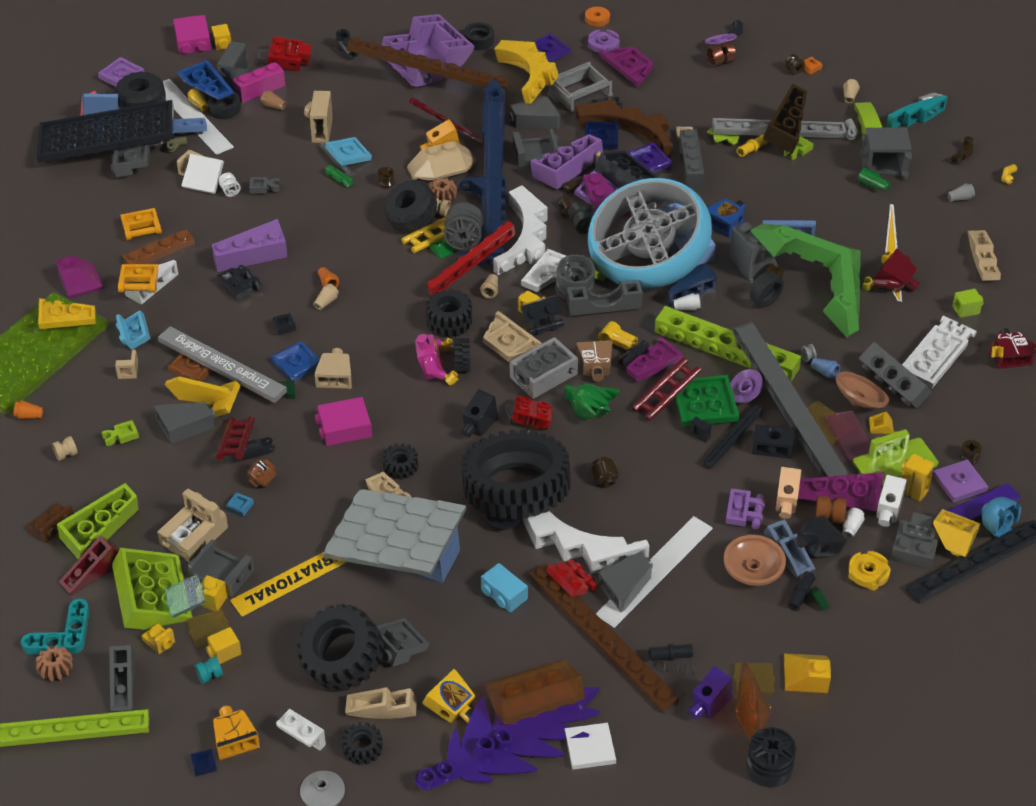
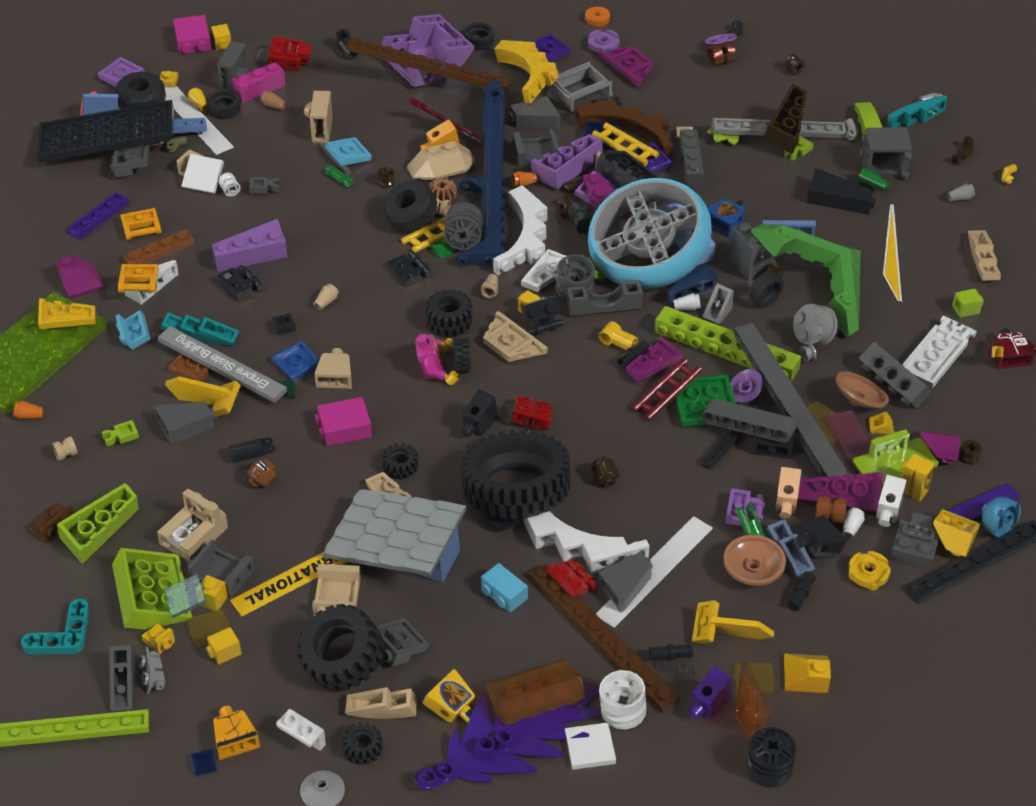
nougat gear [36,645,73,682] -> none
dark red slope [58,535,119,595] -> none
tan panel [115,350,138,379] -> none
blue wedge [178,60,234,100] -> none
teal wheel [195,656,223,684] -> none
dark red bar [216,416,255,460] -> none
dark azure tile [226,492,254,517] -> none
orange cone [318,267,339,288] -> none
red plate [427,221,515,296] -> none
piece [510,337,578,399] -> none
green piece [565,383,620,420] -> none
medium nougat torso [576,341,612,382] -> none
black plate [690,417,712,443] -> none
yellow pin [736,135,768,157] -> none
orange tile [803,56,823,75] -> none
dark green tile [810,586,830,611] -> none
medium blue cone [811,358,840,379] -> none
tan cone [843,79,860,104] -> none
dark red torso [862,249,920,292] -> none
medium lavender plate [933,459,988,503] -> none
none -> dark purple tile [67,192,129,240]
none -> light grey hinge [138,647,166,694]
none -> yellow plate [160,71,179,87]
none -> teal slope [160,312,239,346]
none -> tan panel [312,564,361,616]
none -> black plate [387,250,432,288]
none -> orange cone [510,171,537,188]
none -> yellow bar [592,123,659,166]
none -> white wheel [599,670,647,730]
none -> yellow piece [692,600,774,645]
none -> dark grey beam [702,399,797,443]
none -> light grey slope [703,283,734,324]
none -> green hinge [736,503,766,537]
none -> light grey wheel [793,304,839,346]
none -> black slope [807,168,876,215]
none -> magenta slope [918,431,961,464]

